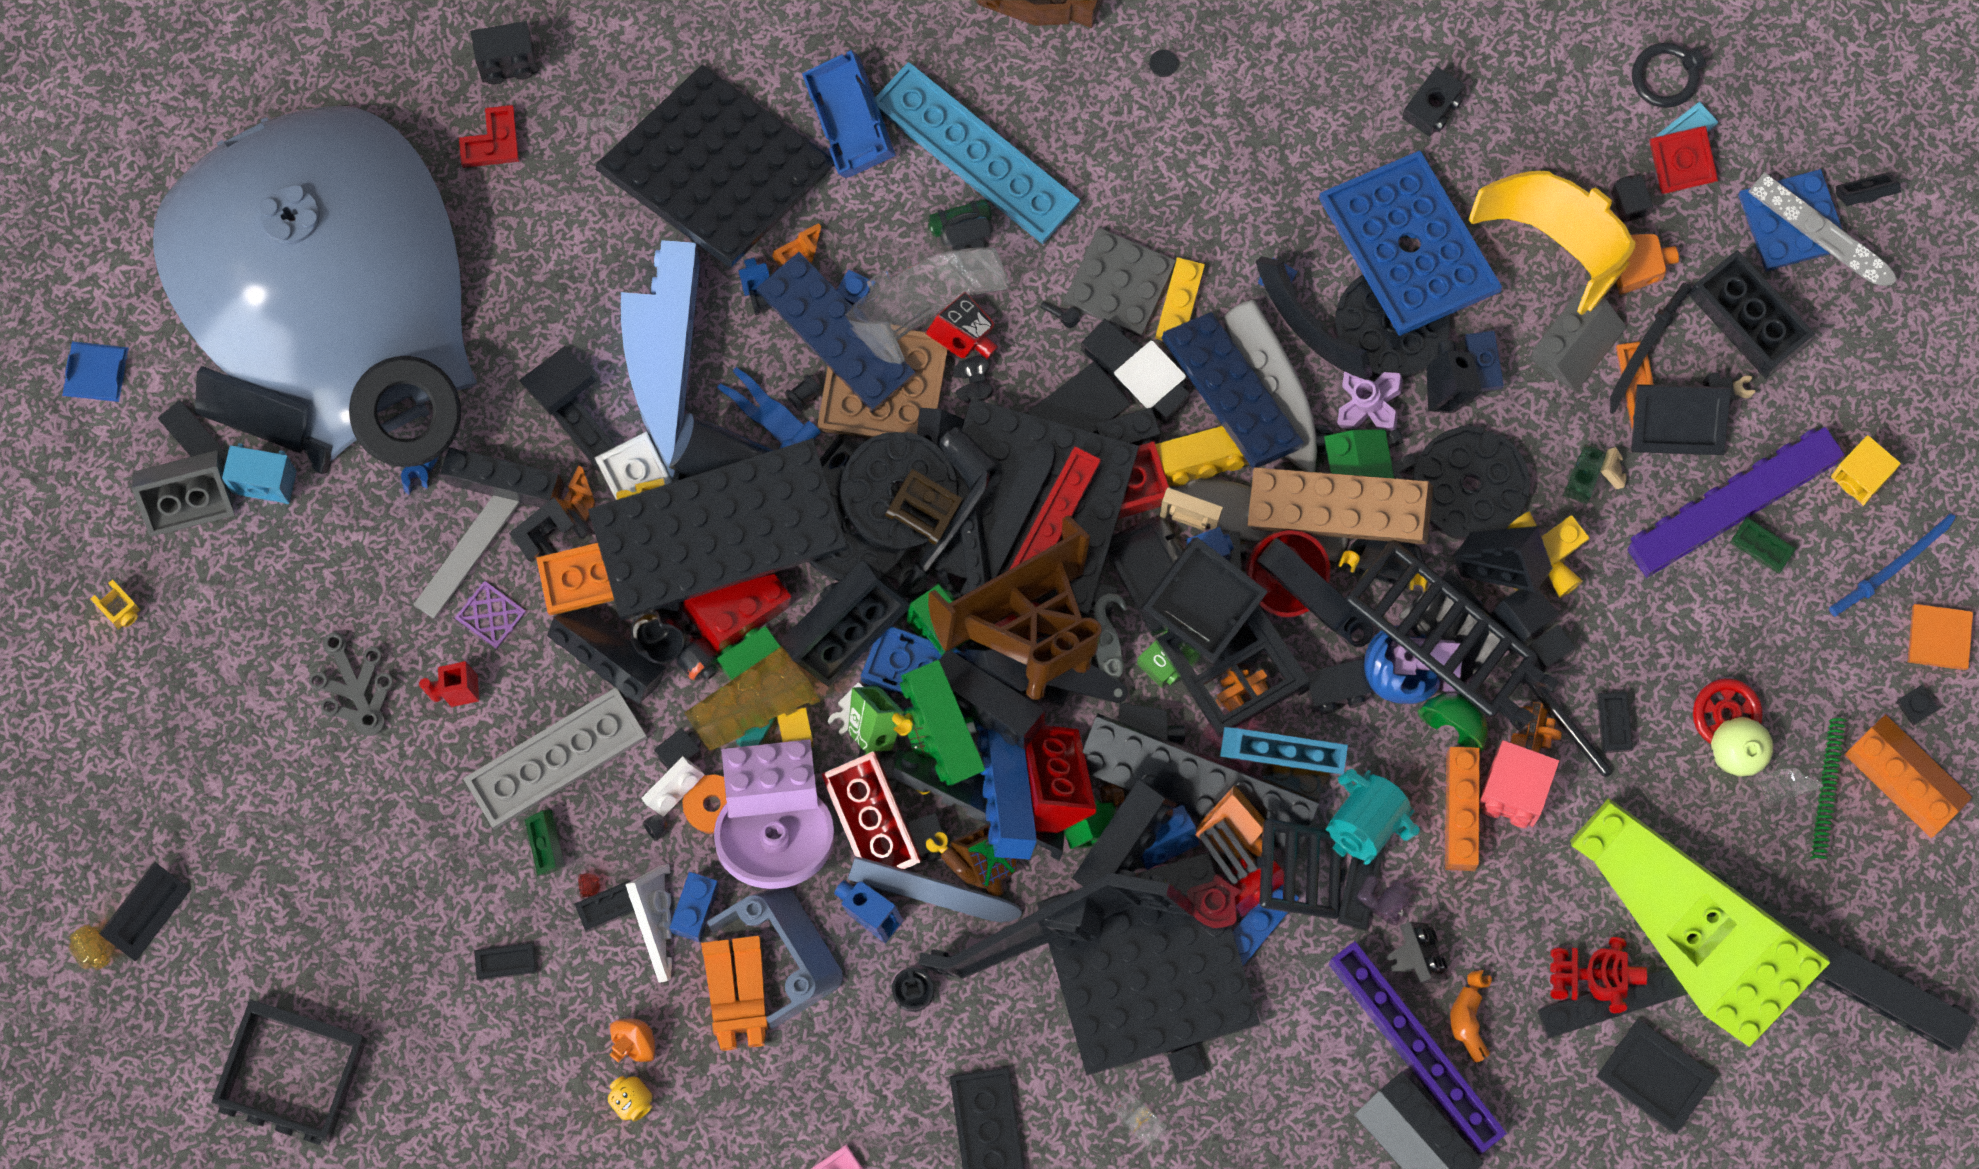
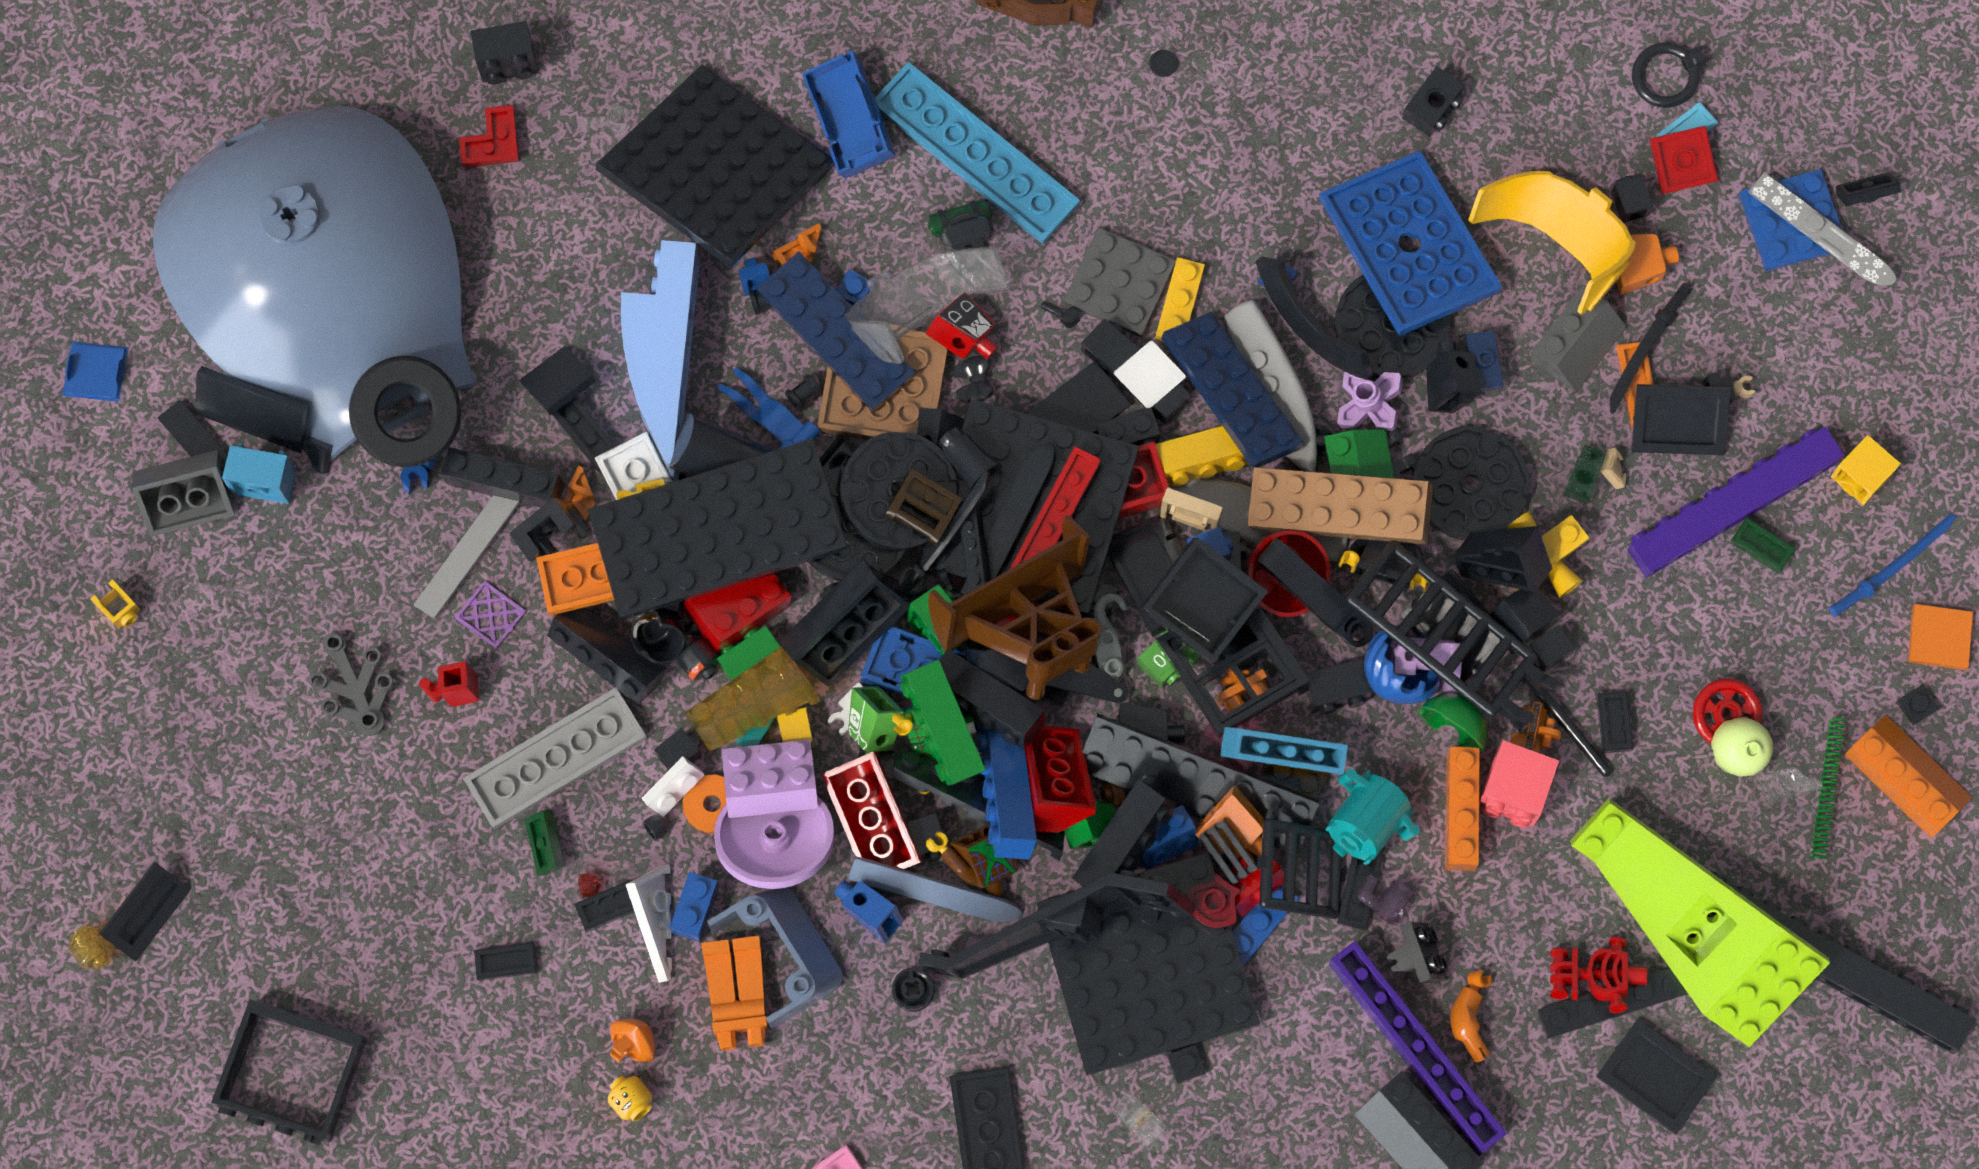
black brick [1689,250,1815,379] -> none

